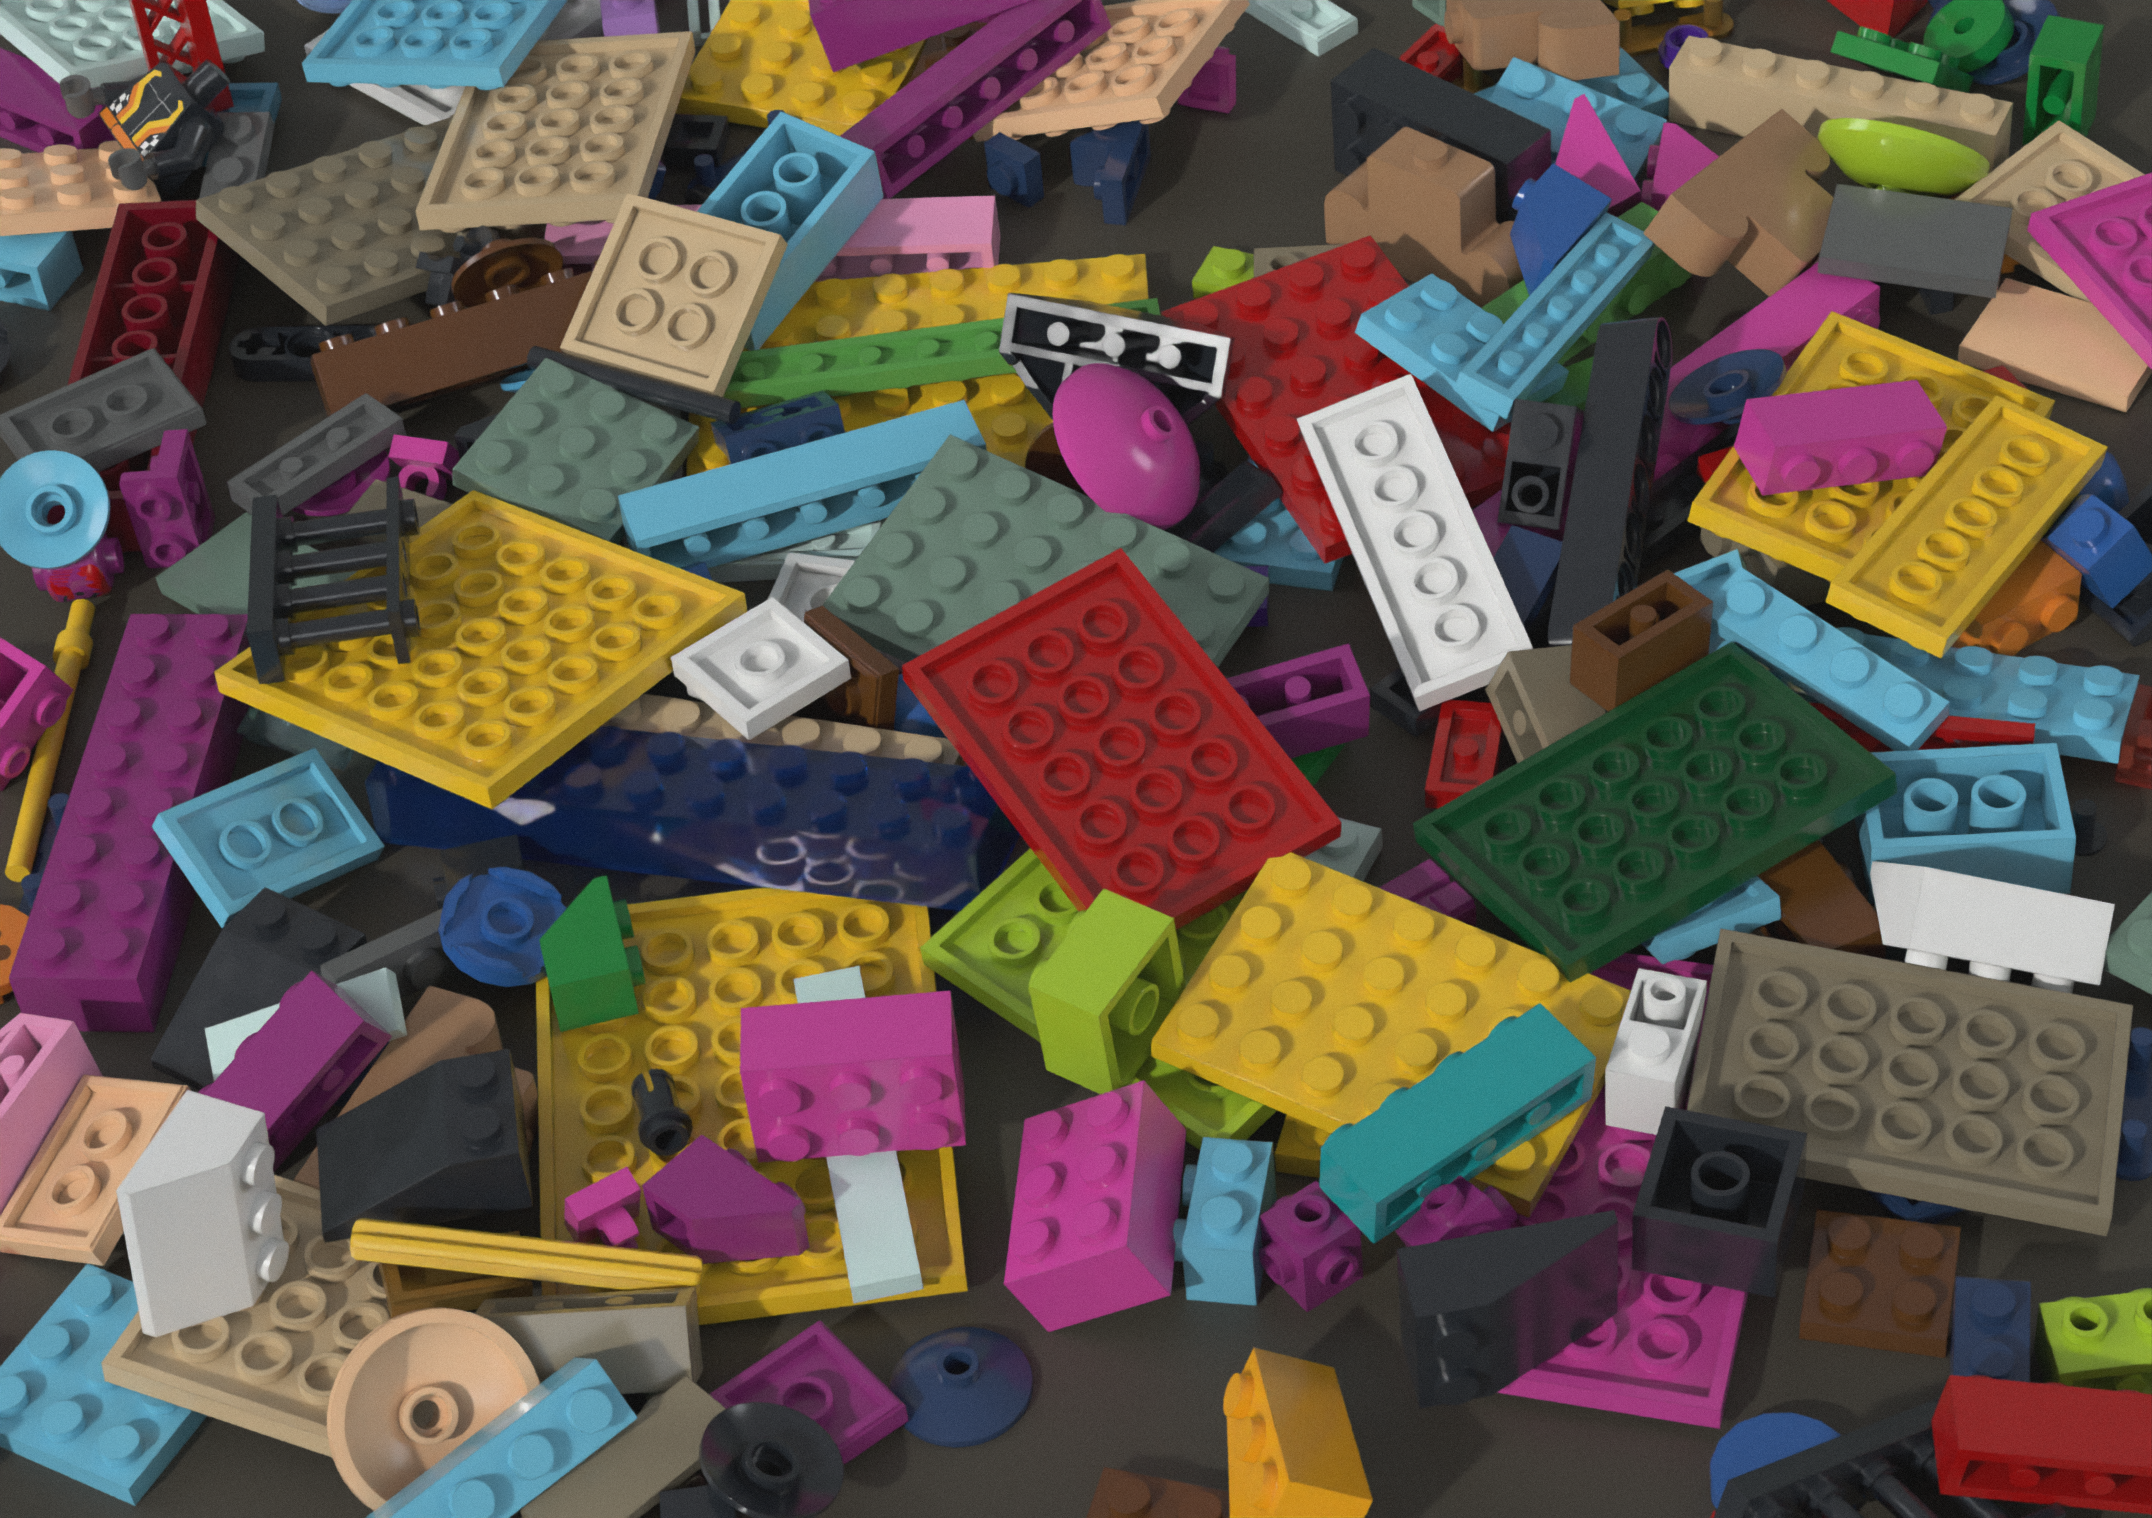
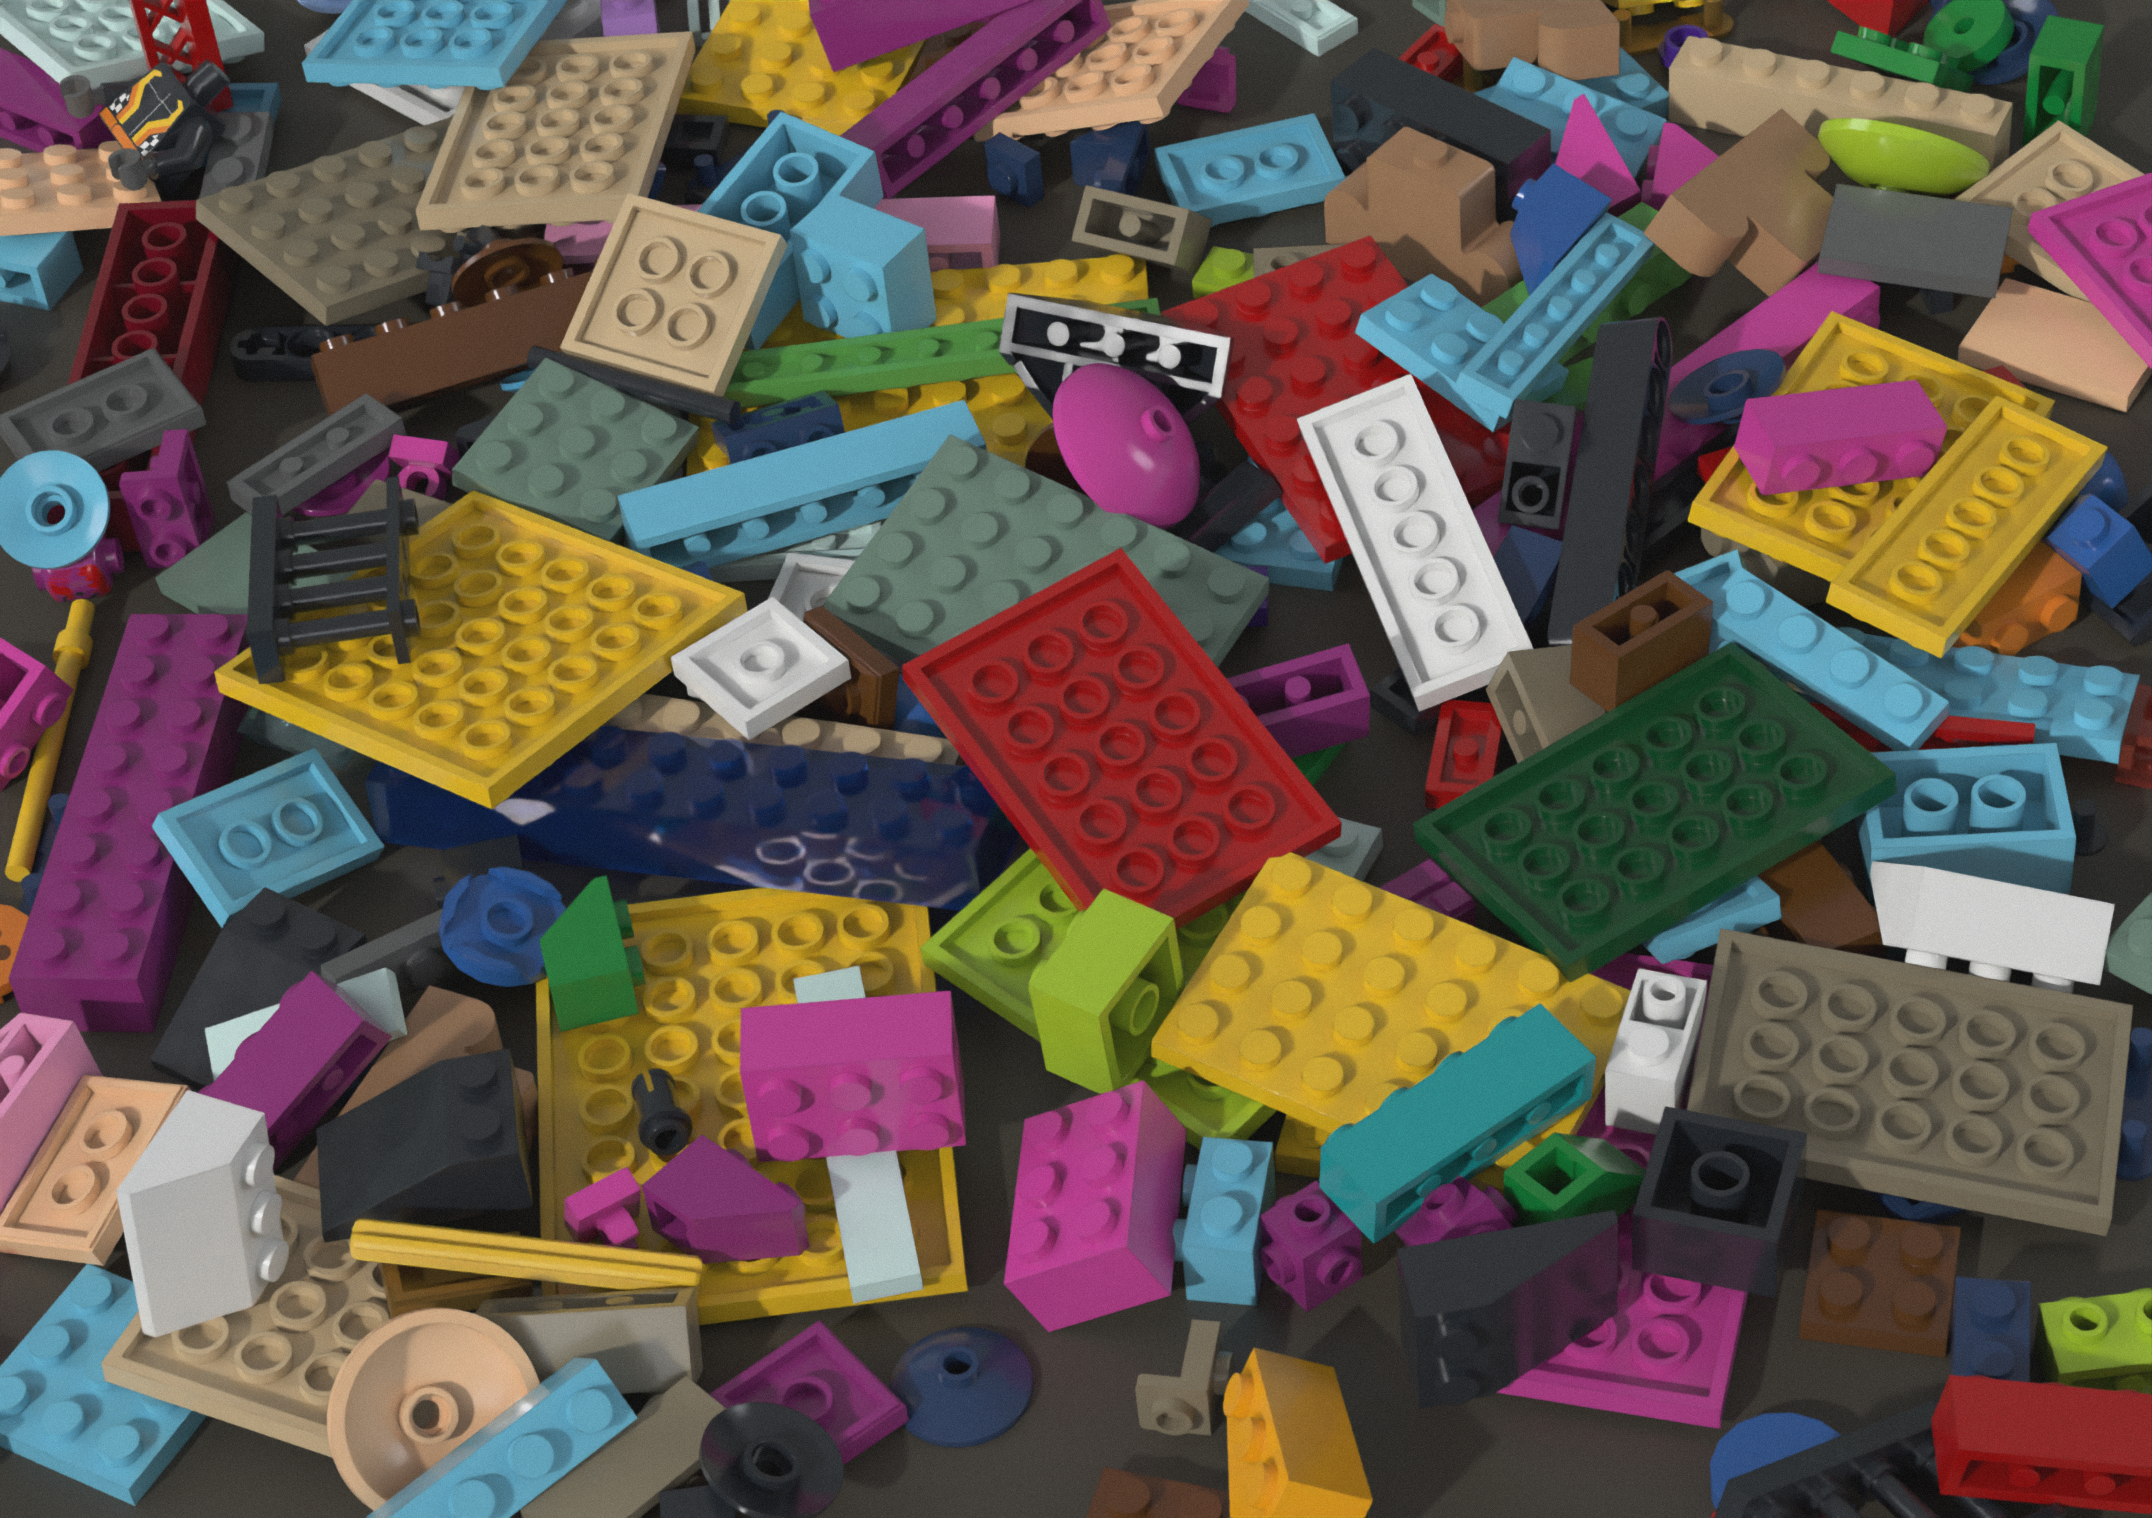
none -> medium azure brick [790,193,937,338]
none -> dark tan brick [1071,185,1212,274]
none -> dark tan bracket [1135,1319,1235,1436]
none -> medium azure plate [1154,113,1346,228]
none -> green slope [1503,1132,1646,1228]

